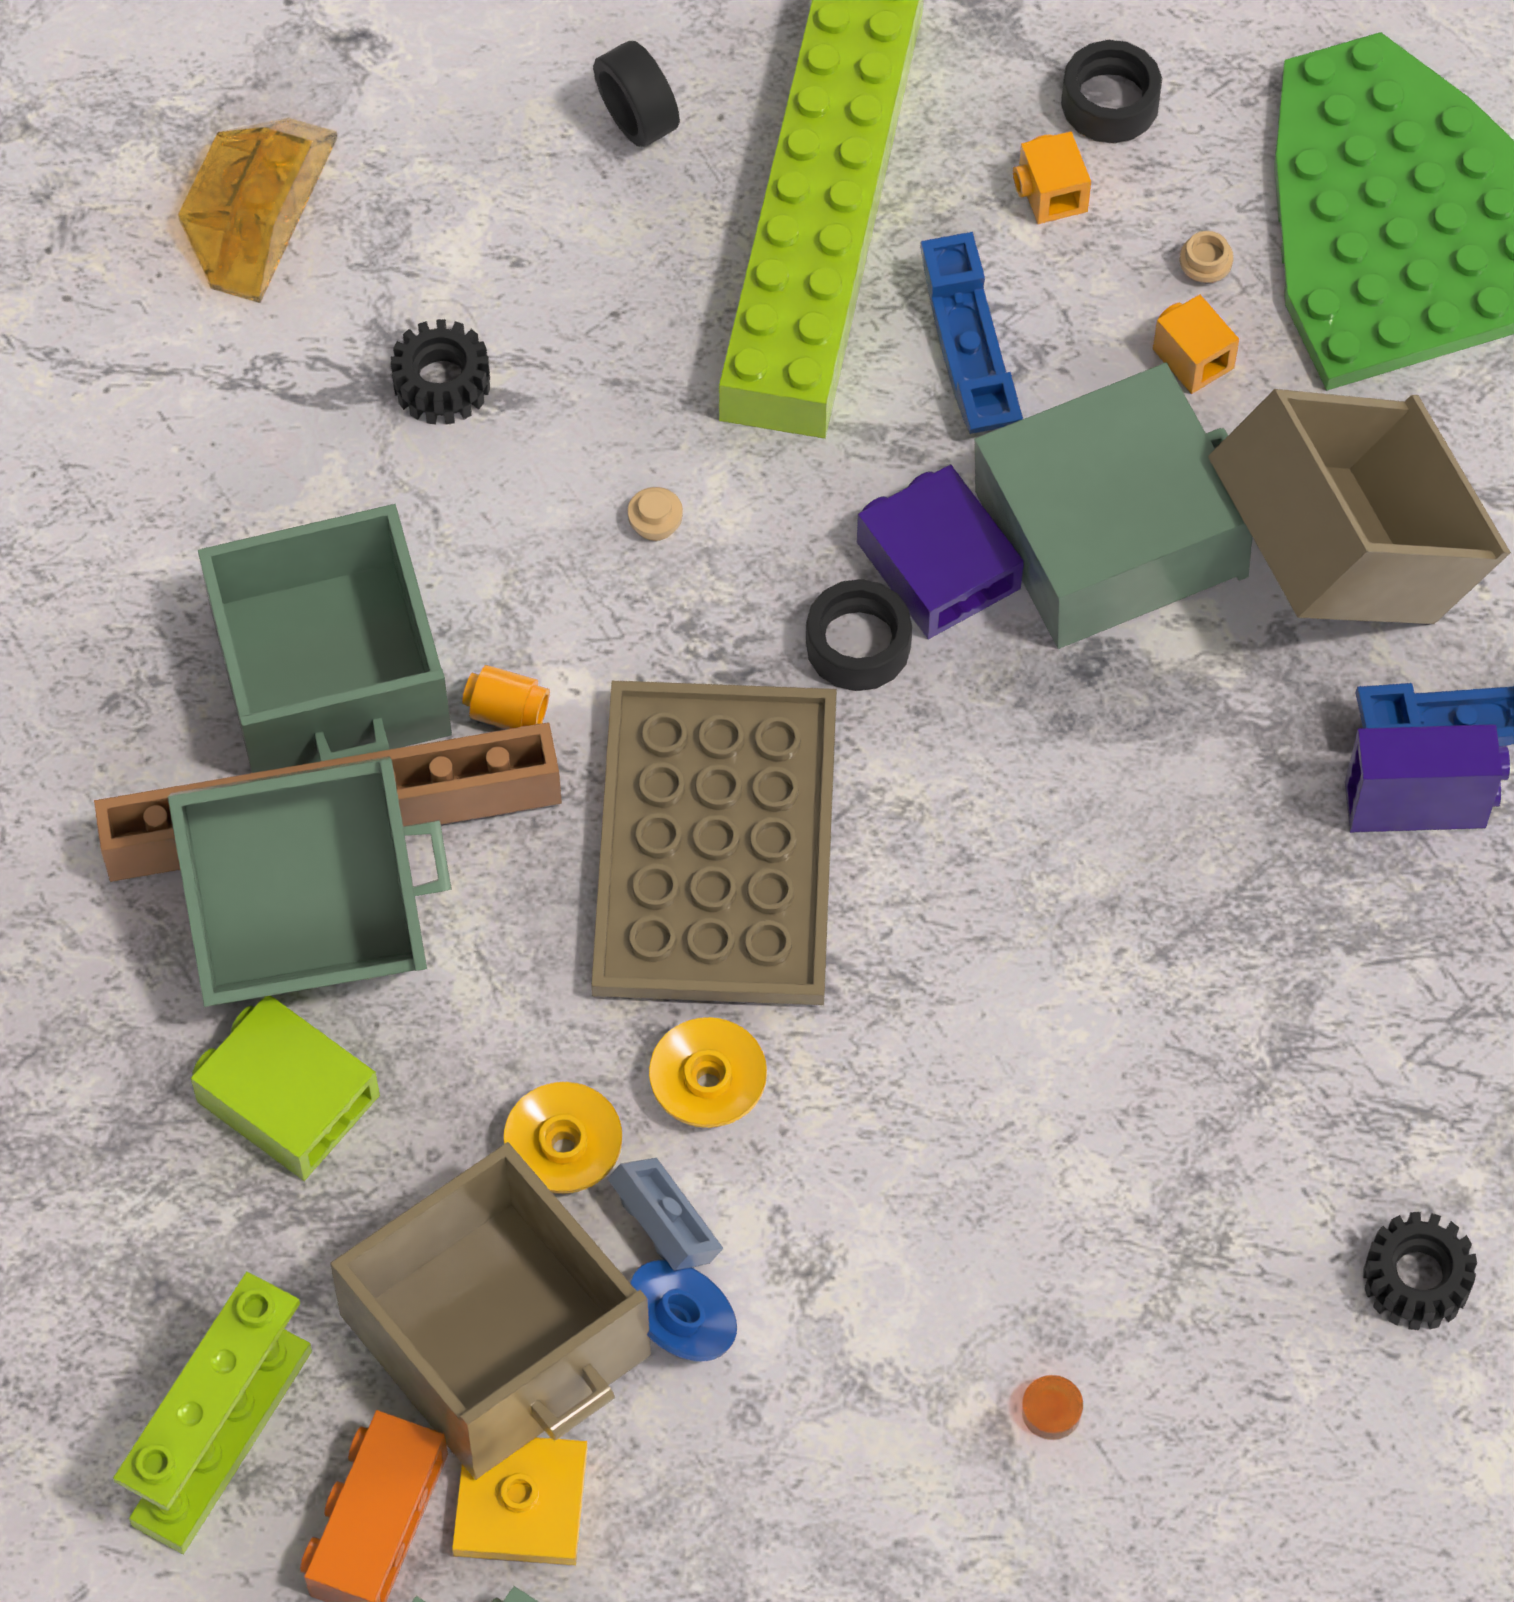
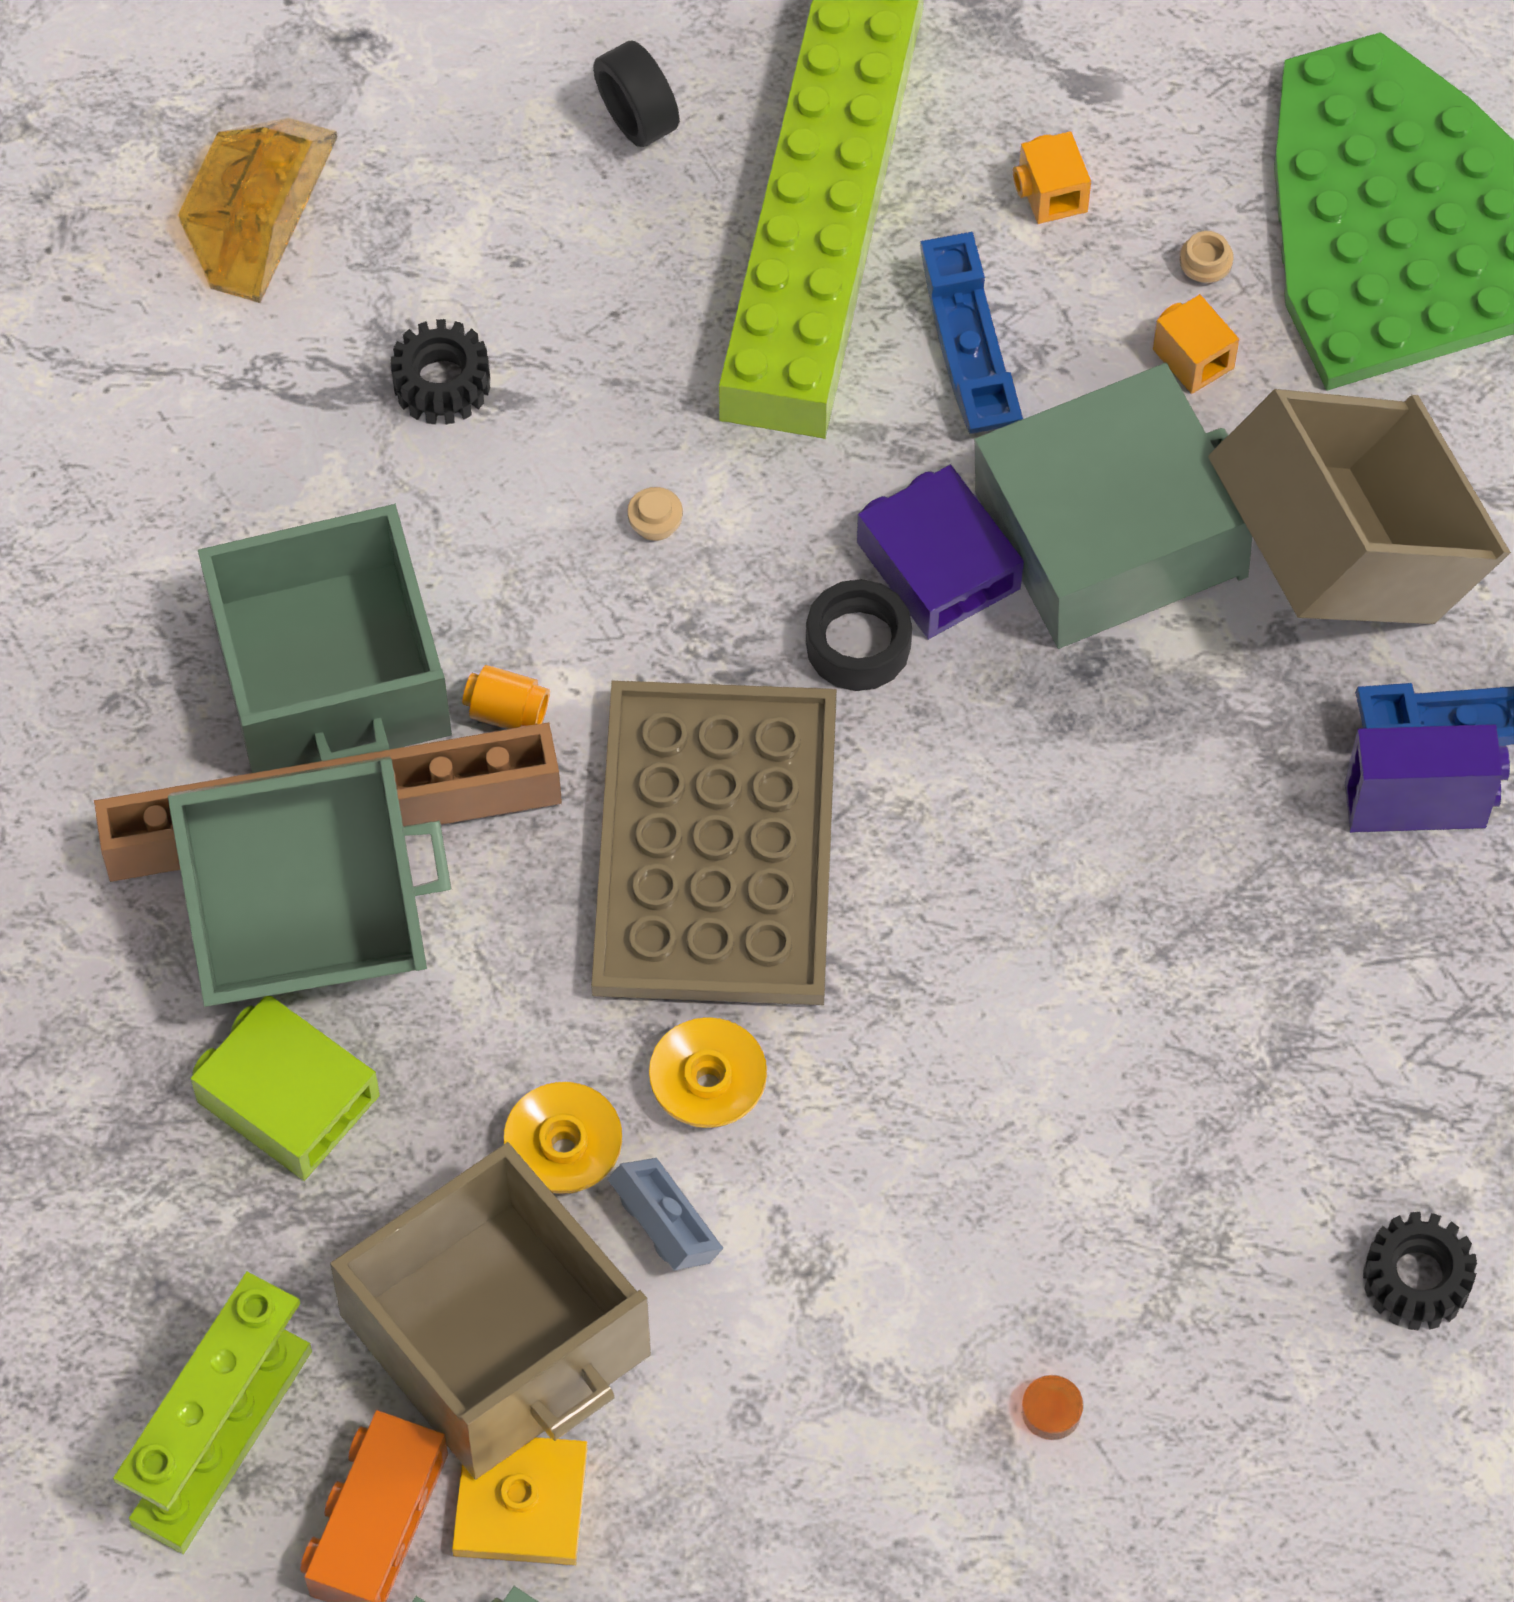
blue dish [629,1260,737,1361] -> none
black tyre [1061,40,1162,143] -> none

